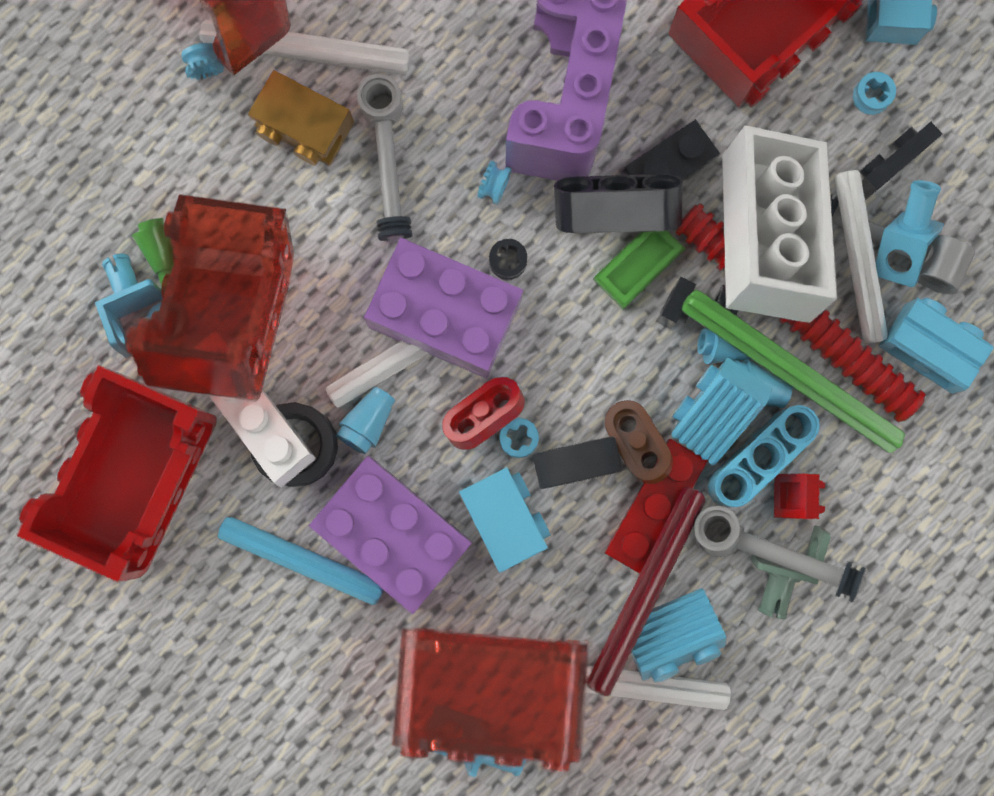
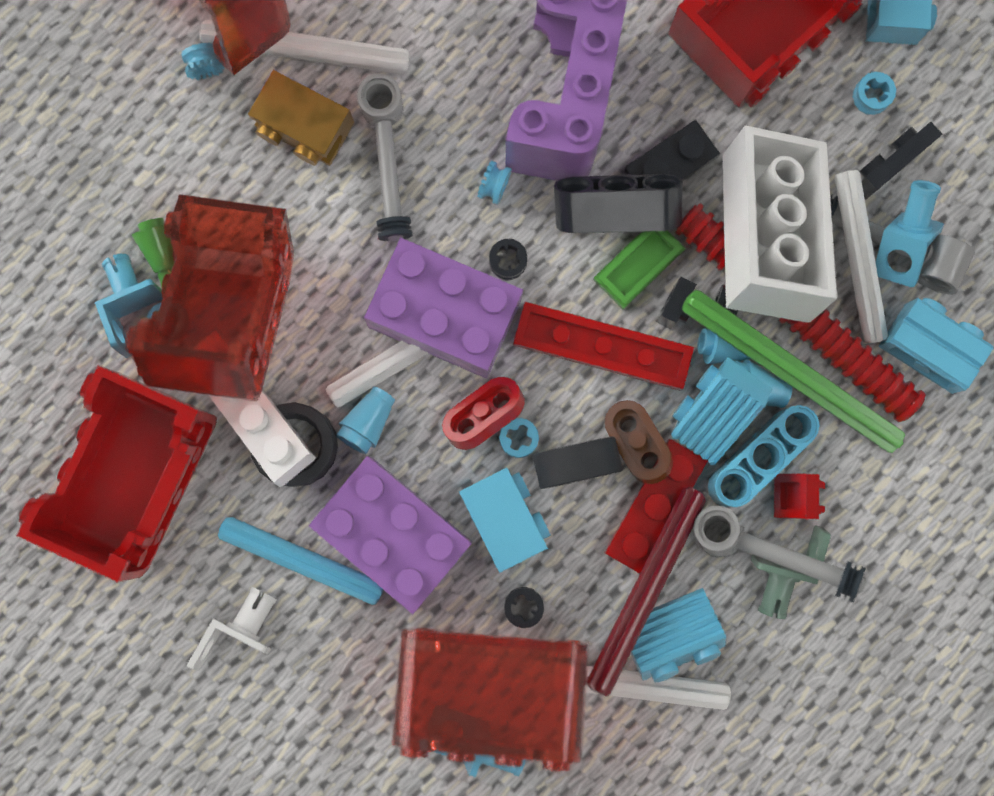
none -> white bracket [187,587,277,671]
none -> black bush [504,587,544,628]
none -> red plate [513,302,694,391]

